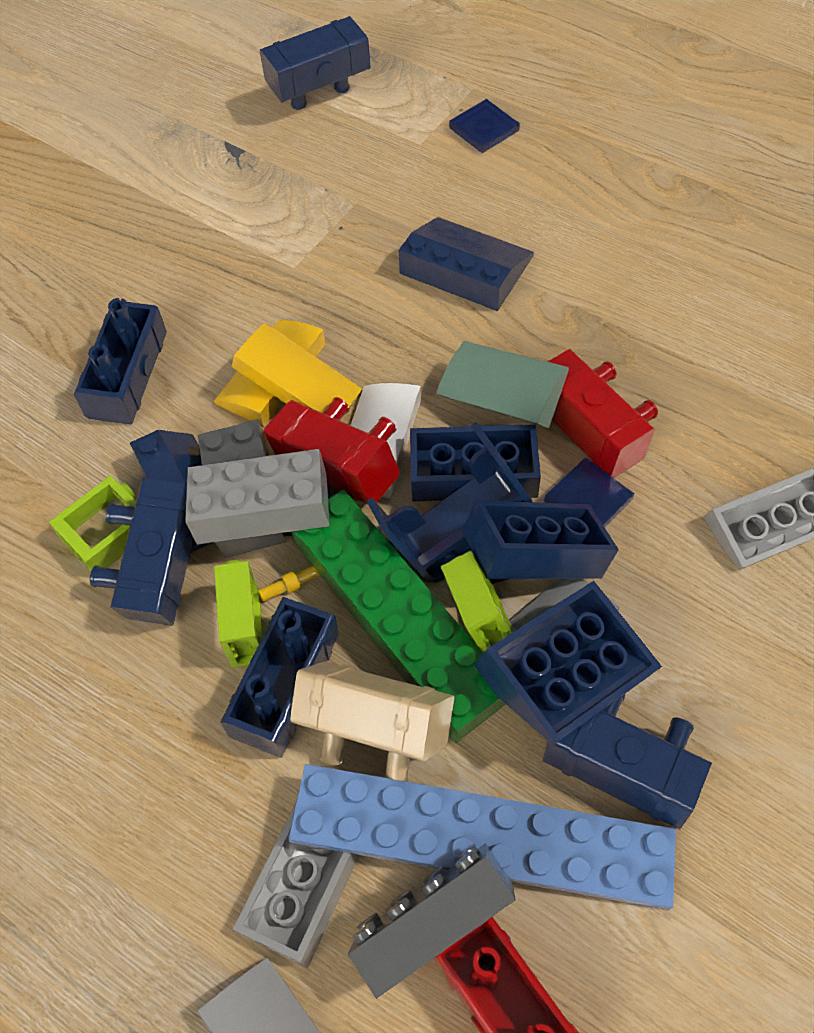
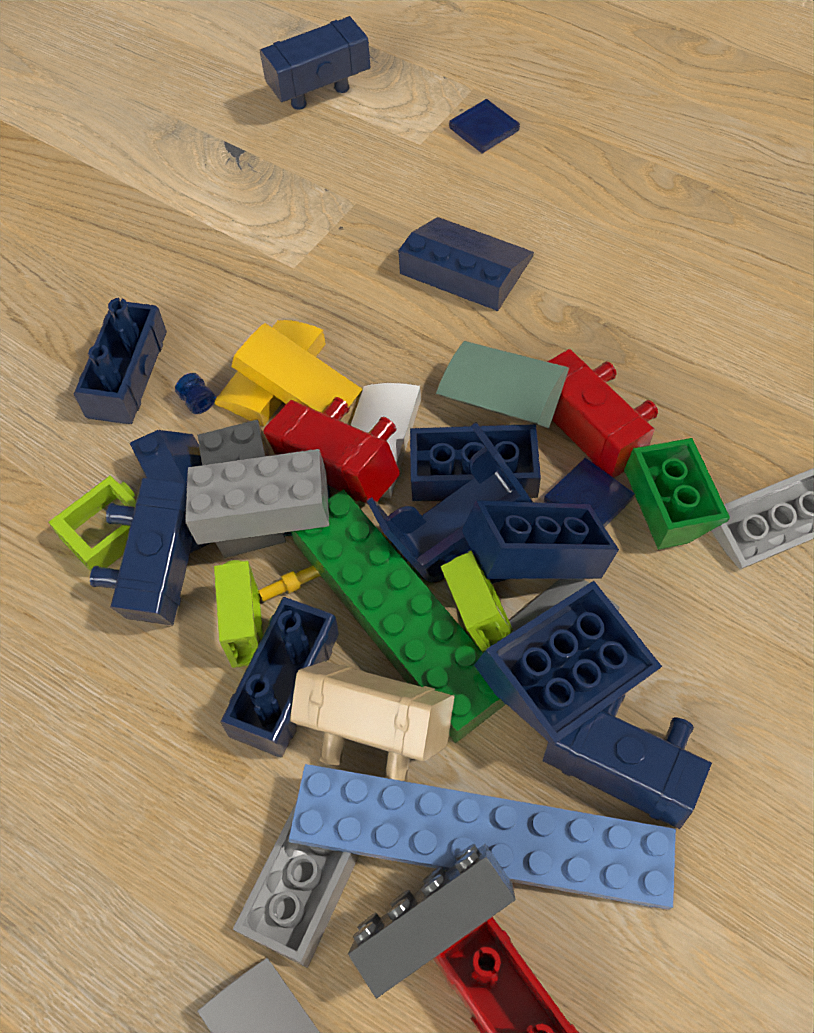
none -> clear blue wheel [175,373,216,414]
none -> green slope [624,438,730,550]

